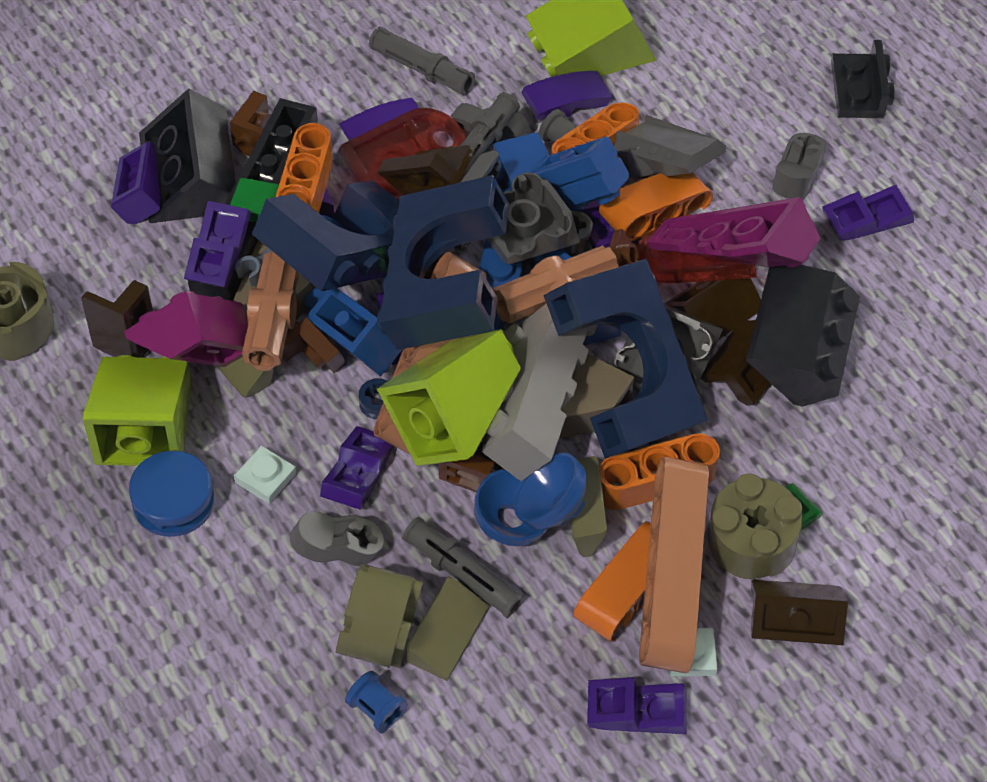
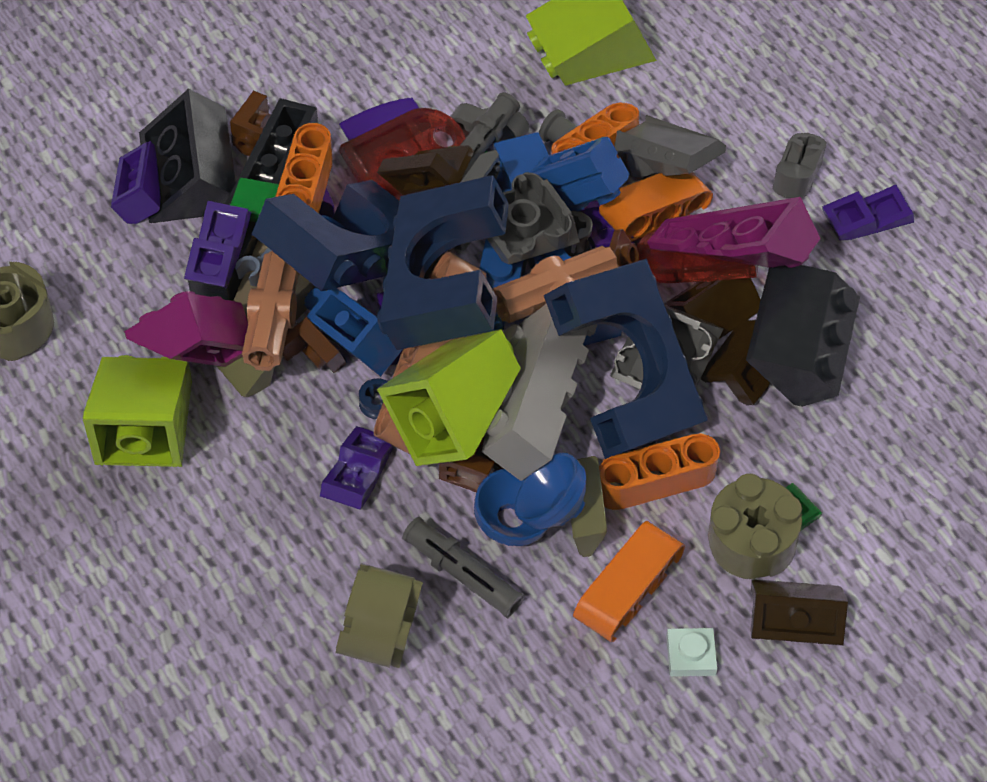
dark brown panel [81,280,153,358] -> none
blue head [129,451,215,537] -> none
light aqua plate [234,446,297,504] -> none
dark grey piece [290,511,384,566] -> none
blue bush [345,670,408,734] -> none
dark grey pin [369,26,475,96] -> none
olive slope [406,576,489,681] -> none
dark purple slope [521,71,612,120] -> none
dark tan slope [559,355,635,439] -> none
dark purple slope [587,678,687,734] -> none
nougat beam [639,457,709,674] -> none
black bracket [831,40,894,118] -> none

